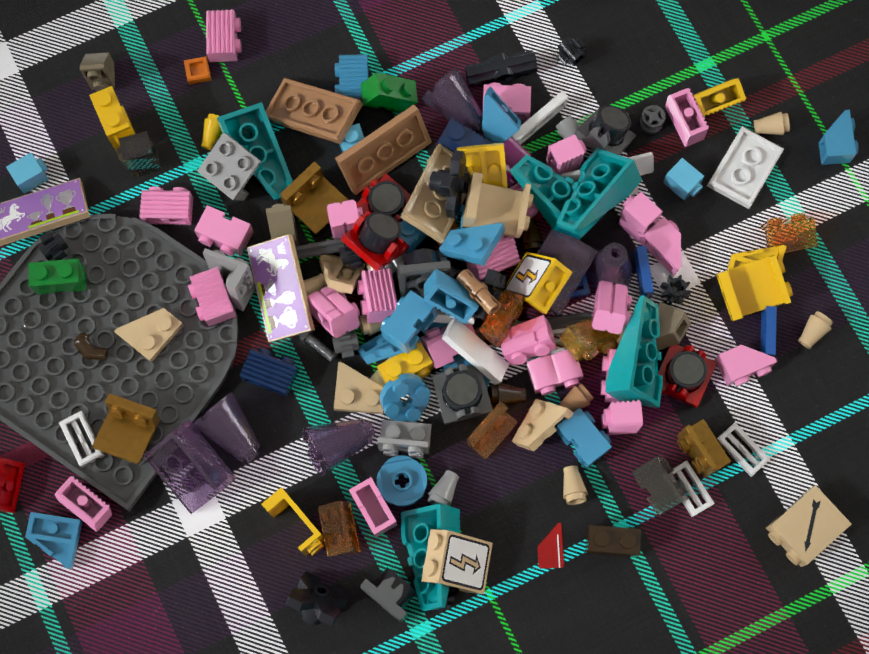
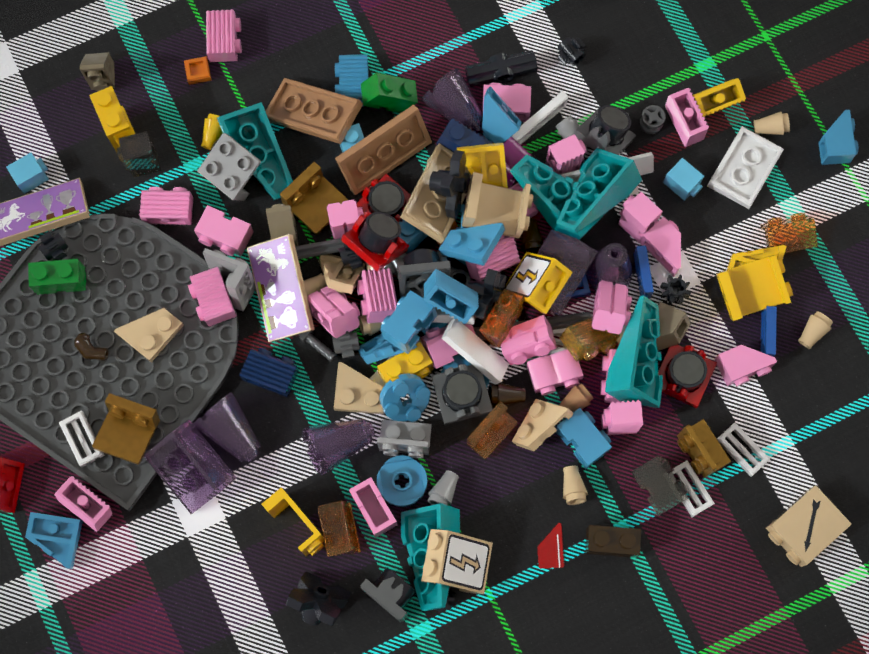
medium nougat pin [456,269,501,315] -> none

